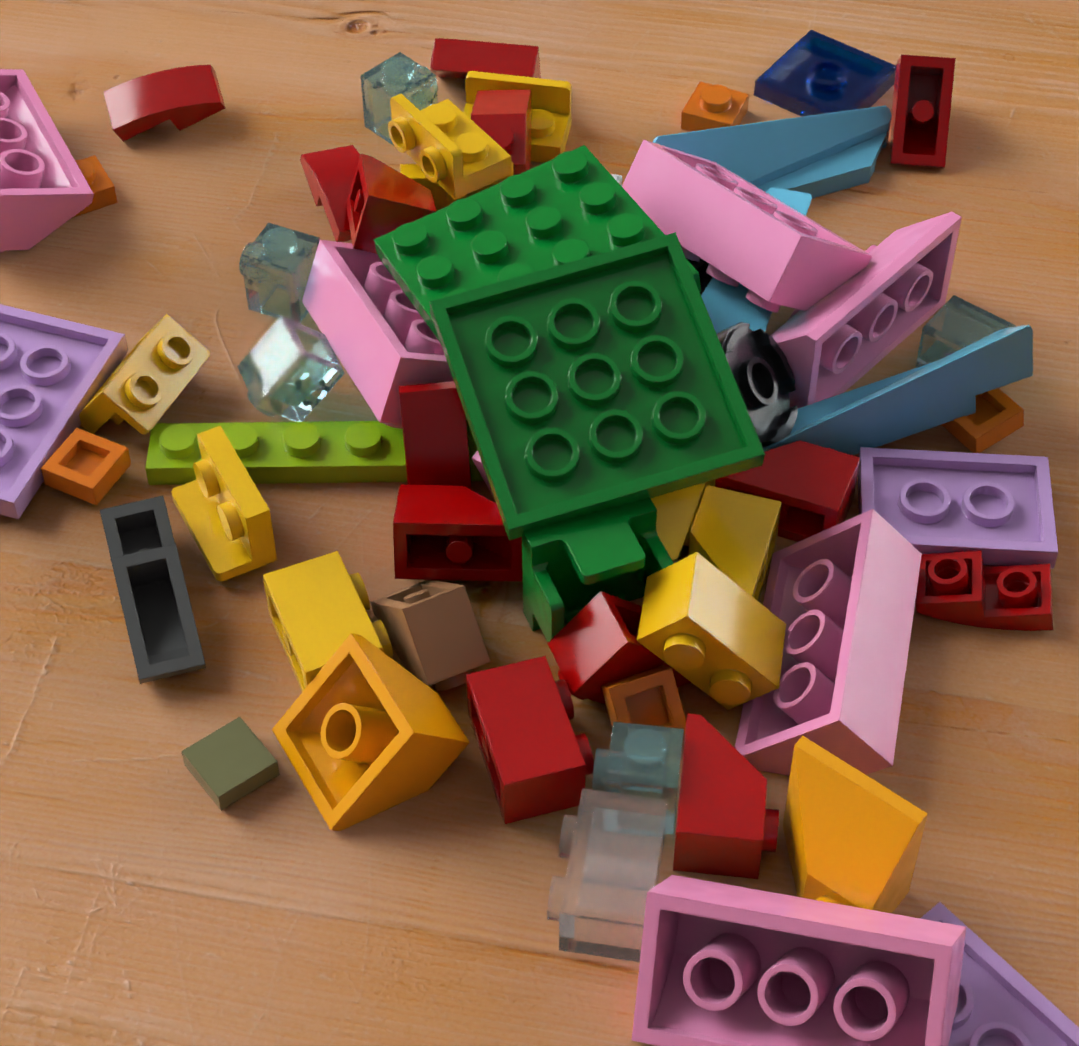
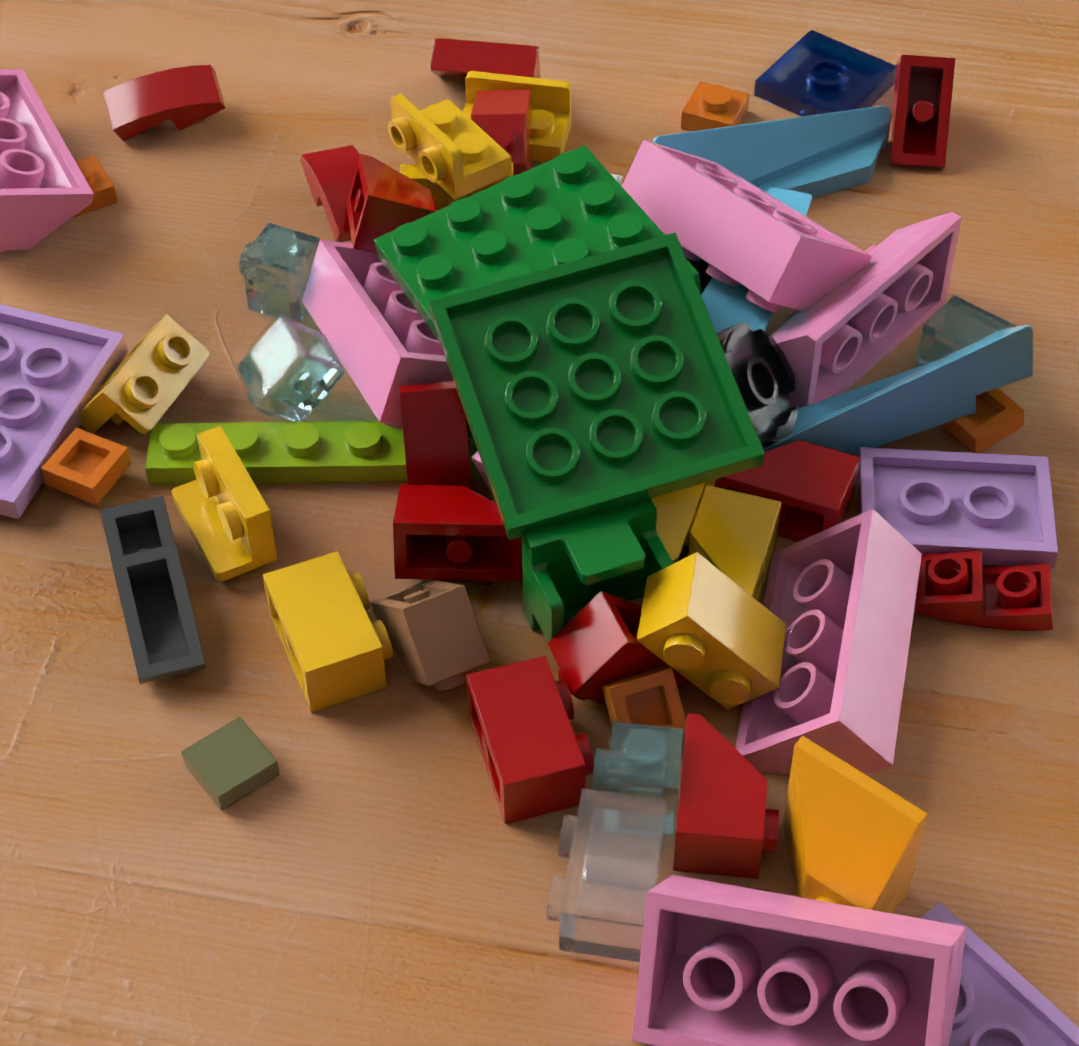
light orange slope [272,633,470,831] -> none
clear light blue brick [360,52,438,146] -> none

